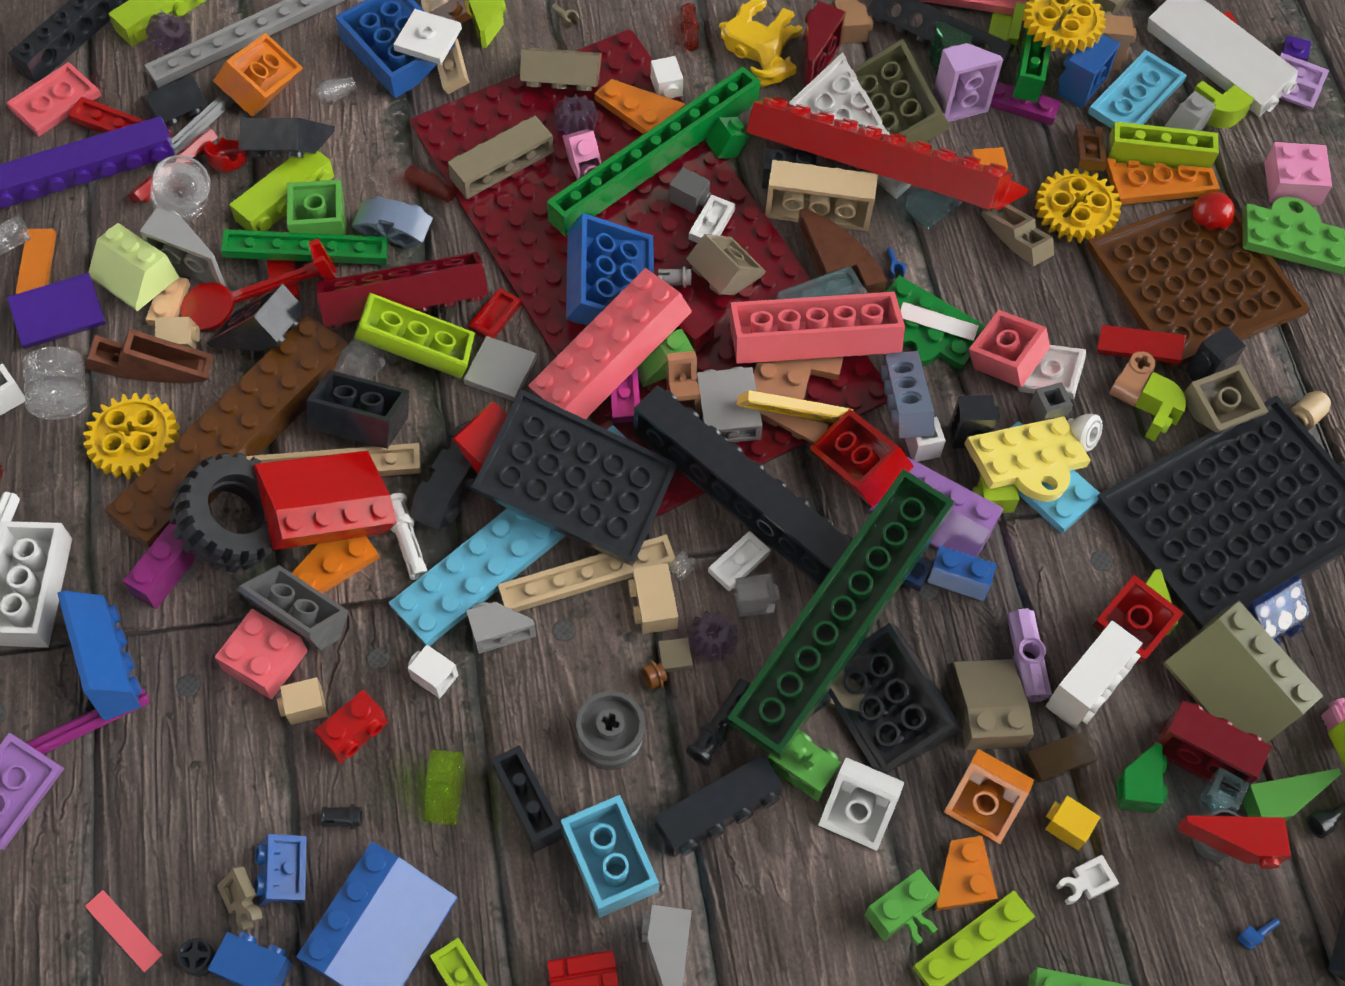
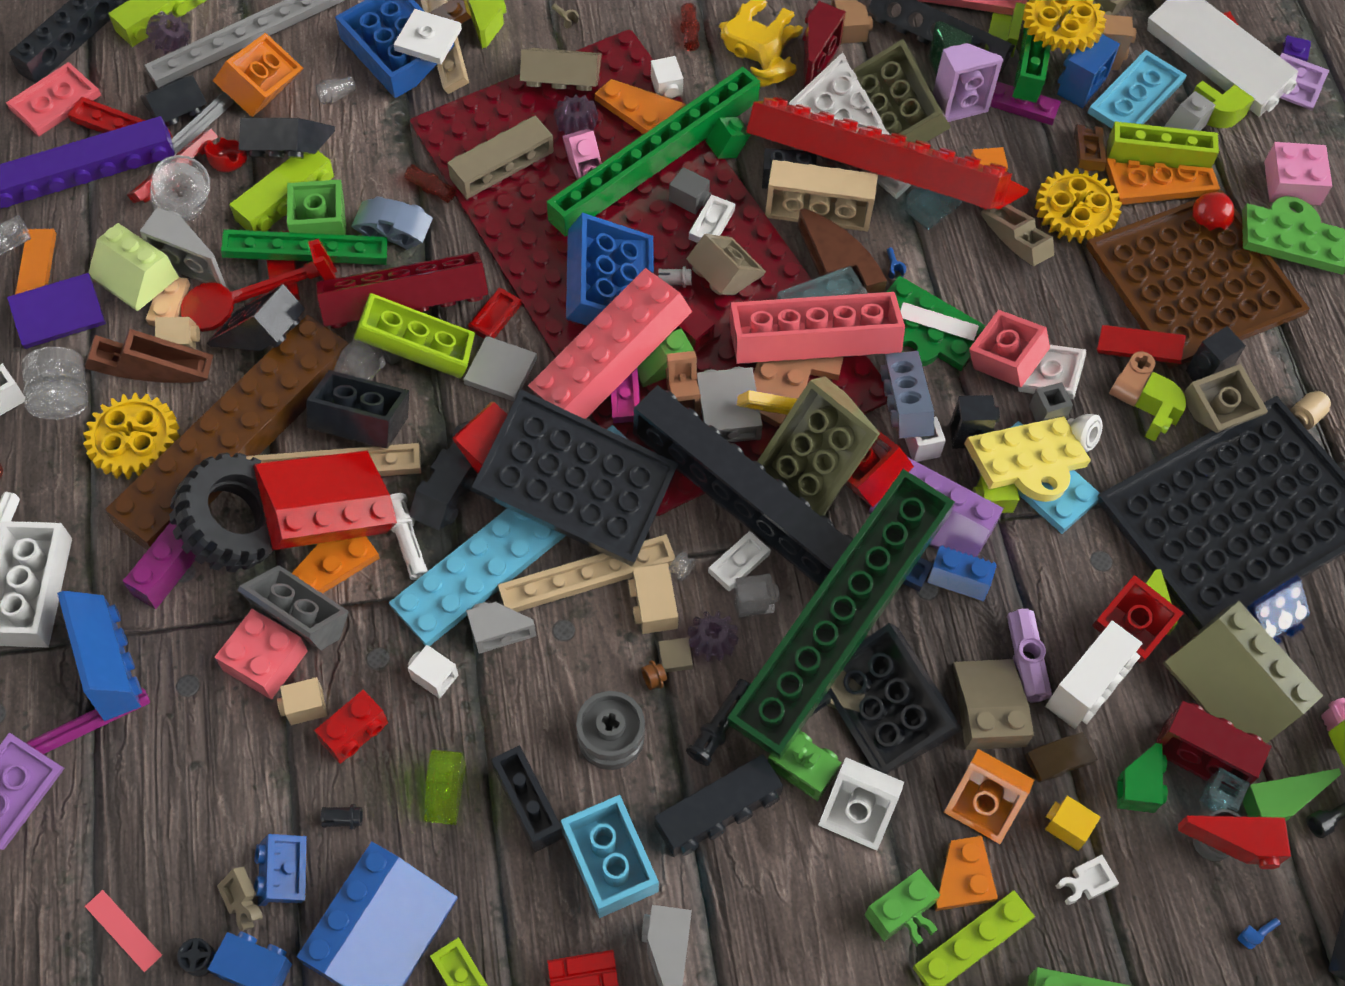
none -> olive slope [757,376,880,516]

